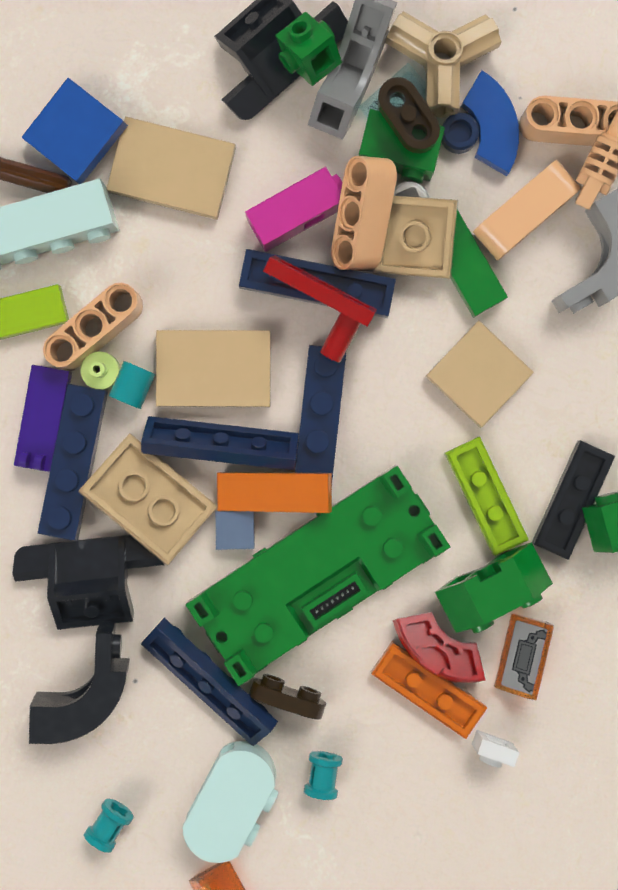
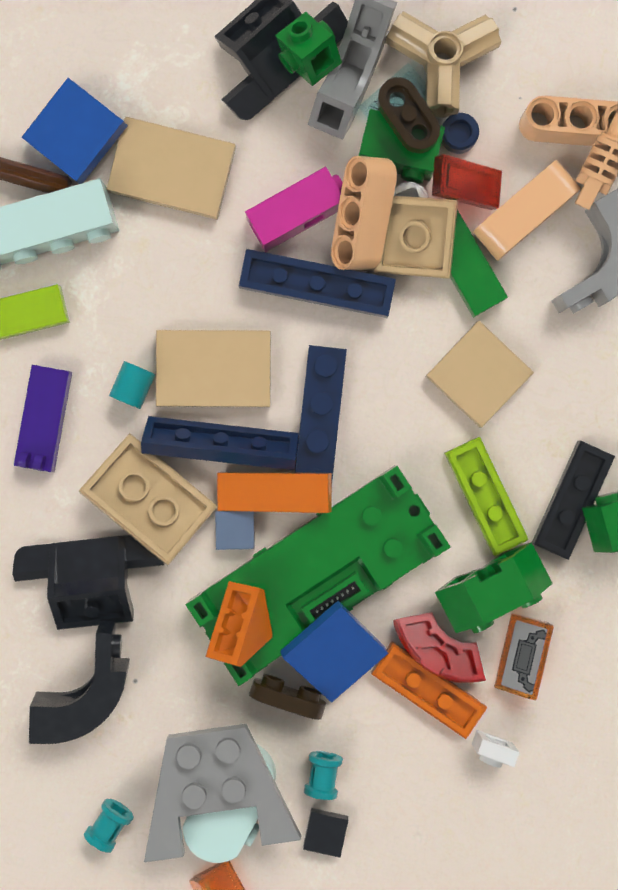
dark blue plate [37,384,108,541] -> none
light nougat beam [43,283,143,371] -> none
yellowish green tile [81,351,121,390] -> none
dark blue plate [141,618,278,746] -> none
red piece [263,255,377,362] -> none
blue tile [461,70,519,176] -> none
none -> light grey wing [144,724,301,862]
none -> orange slope [205,581,273,667]
none -> blue tile [280,601,388,703]
none -> black tile [303,808,348,858]
none -> clear red tile [432,154,502,210]

